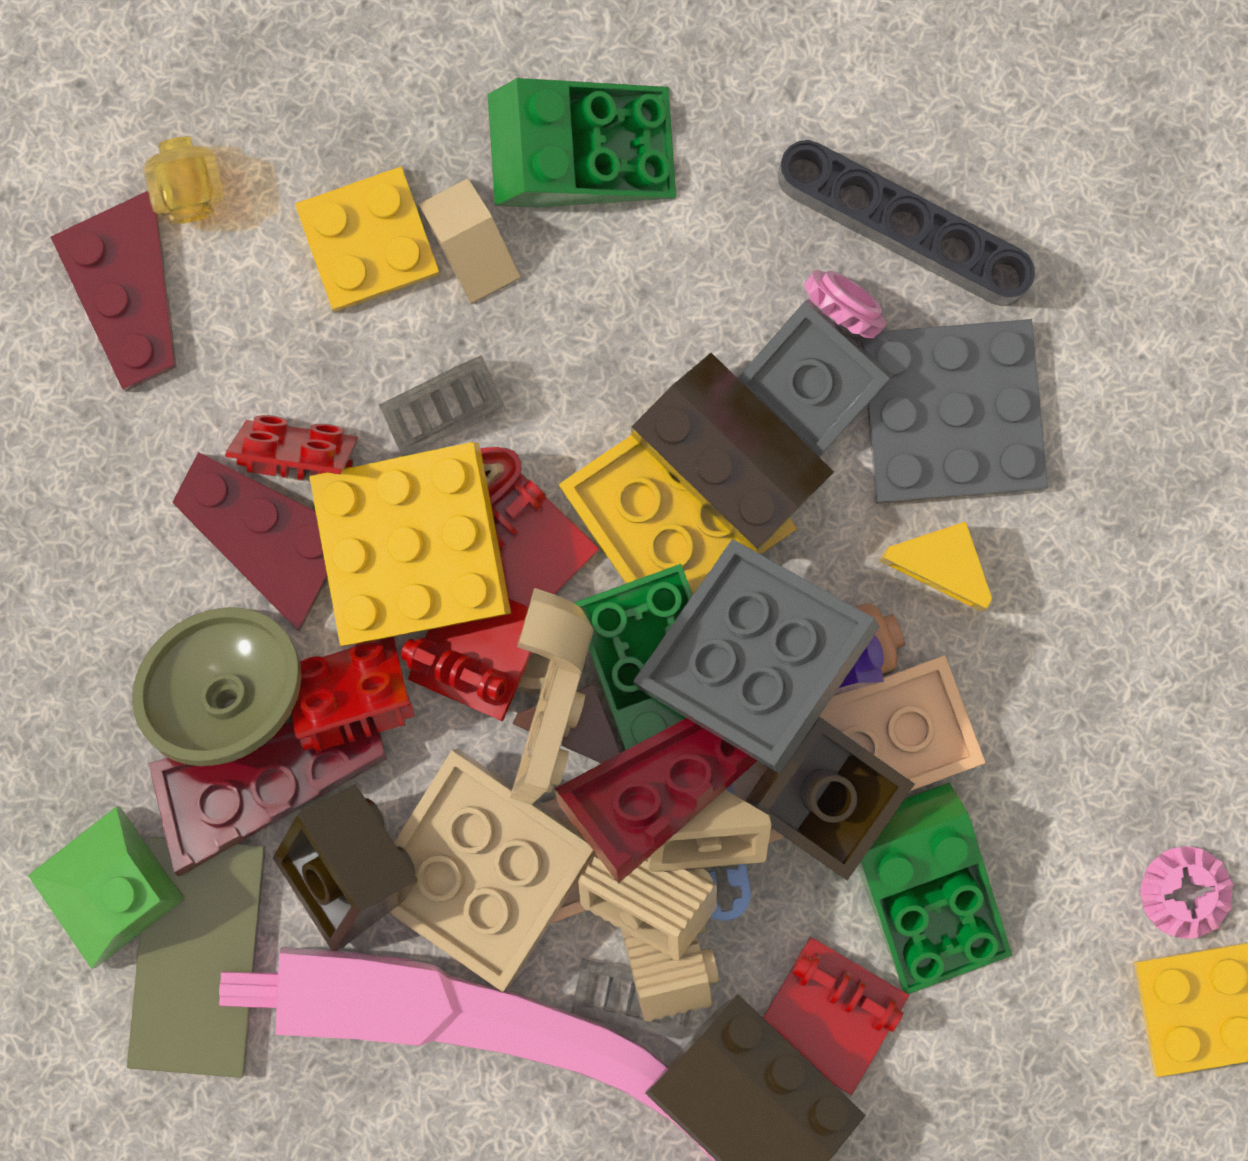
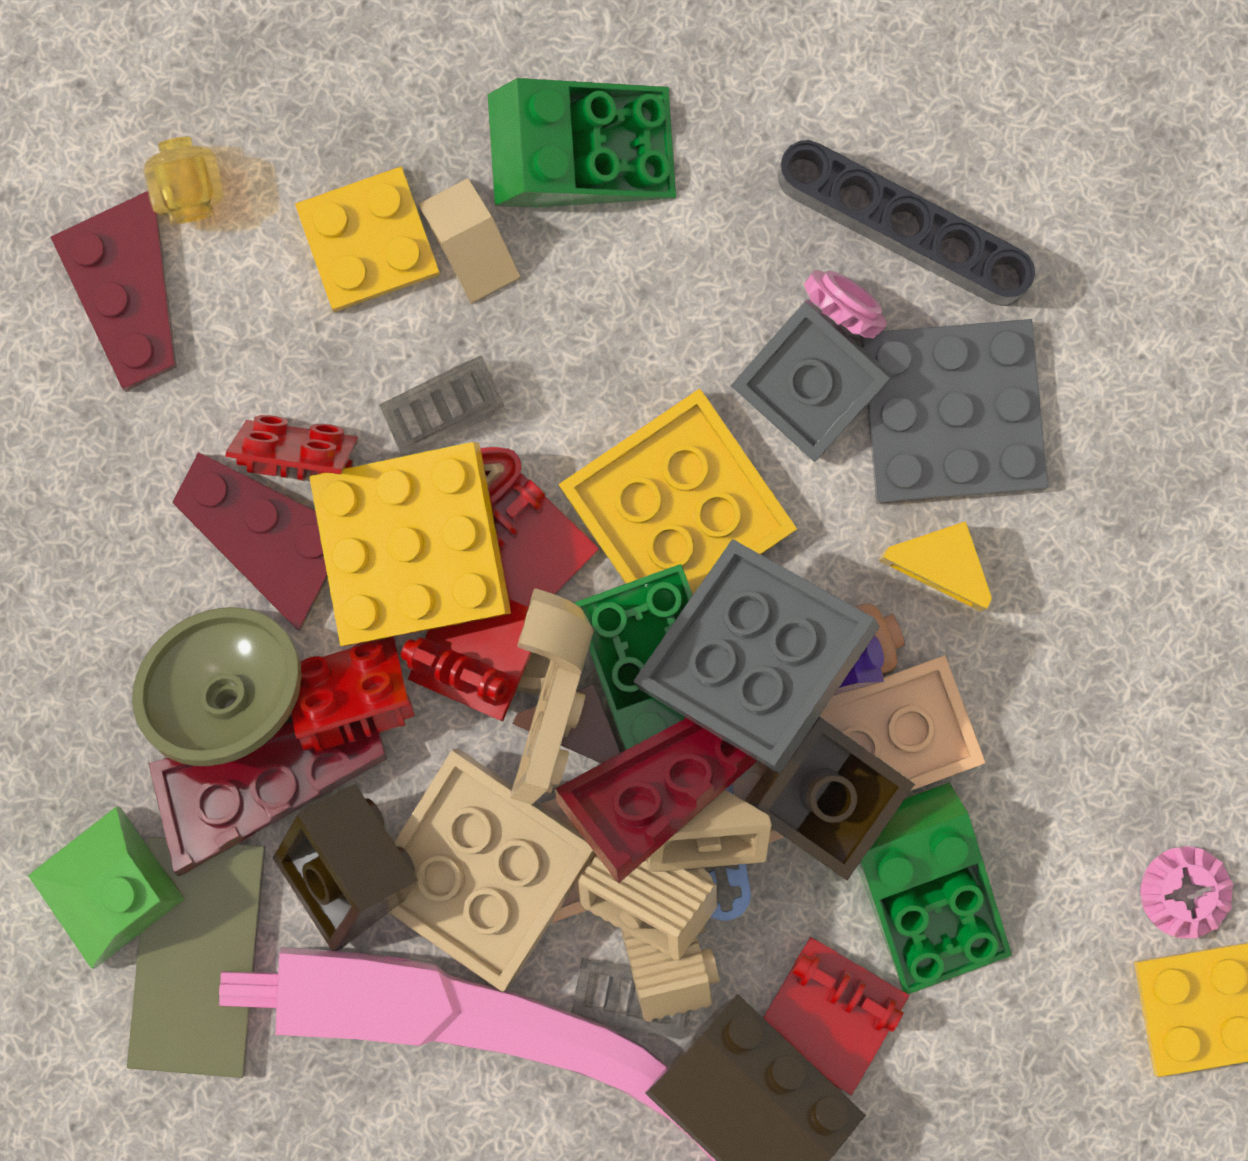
dark brown slope [631,353,834,552] -> none

